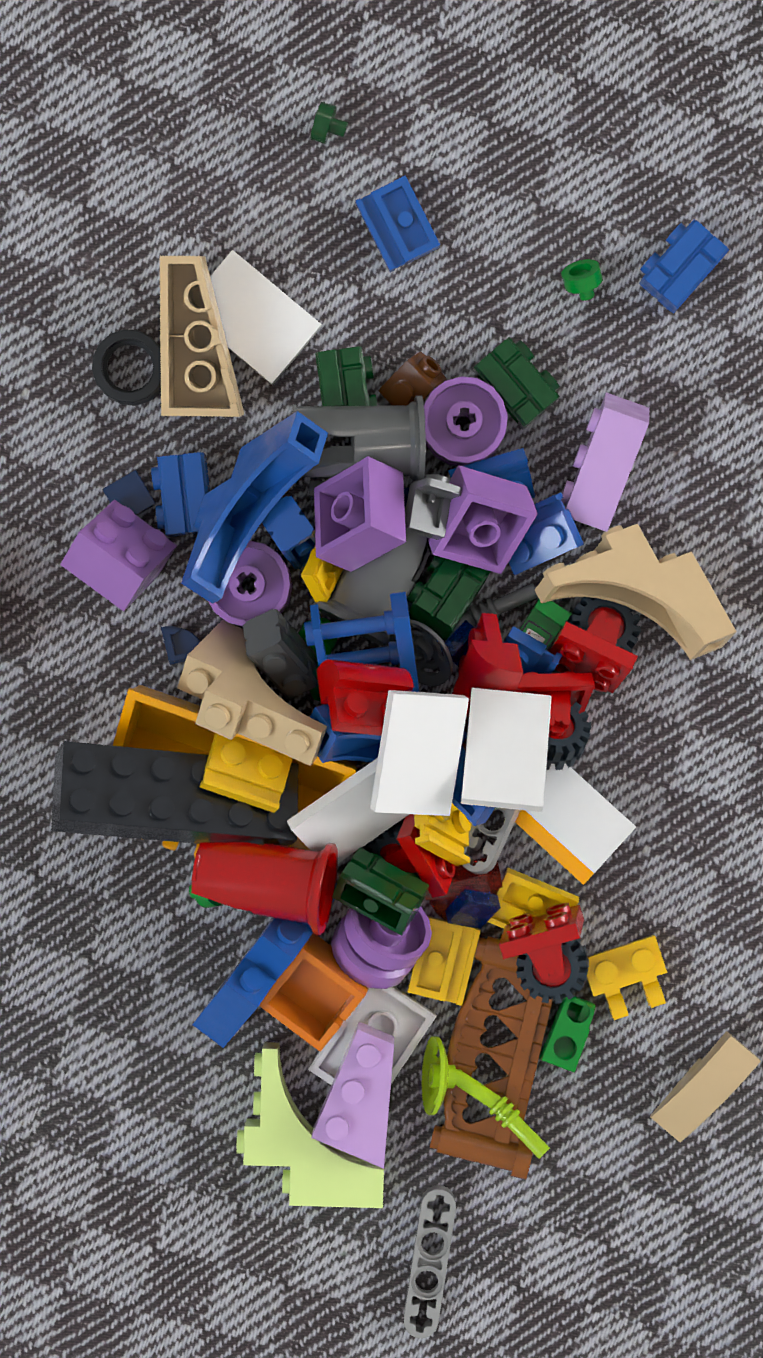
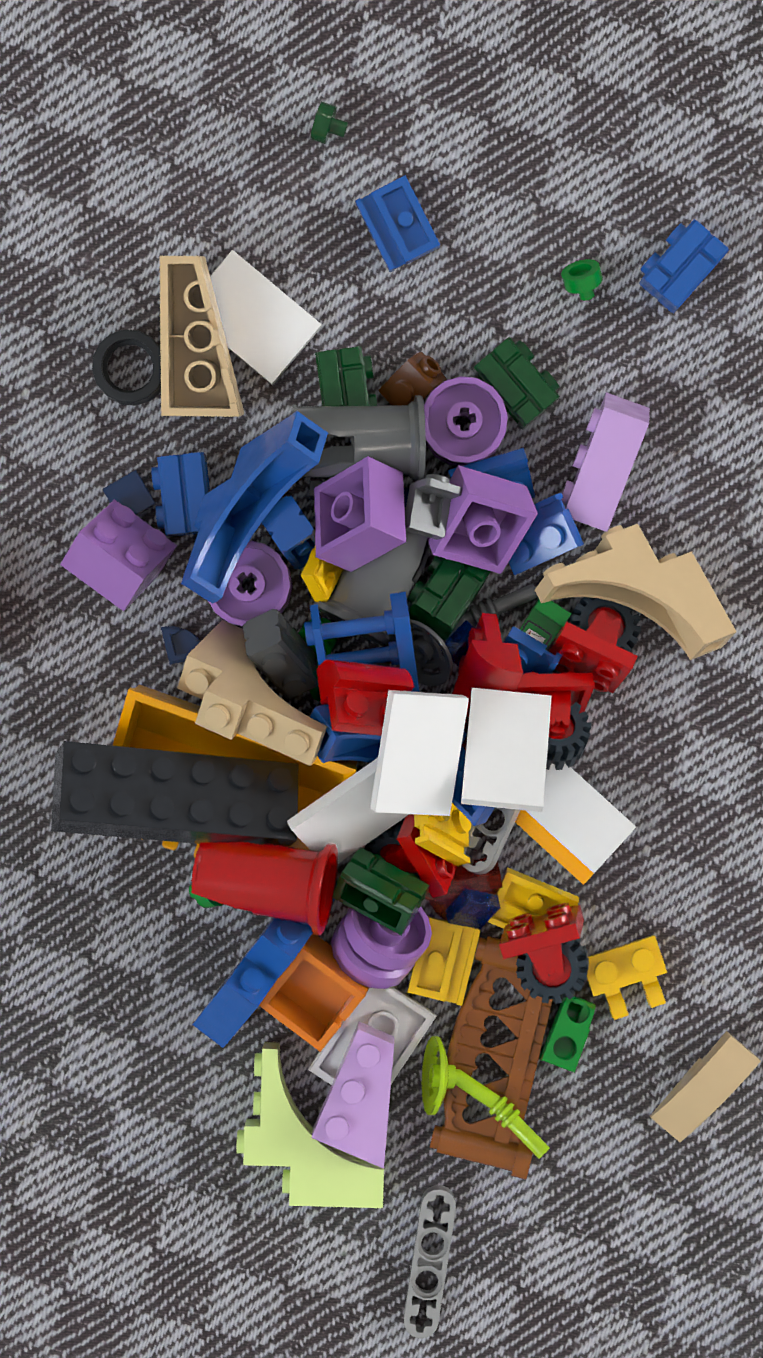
yellow plate [200,733,293,813] -> none

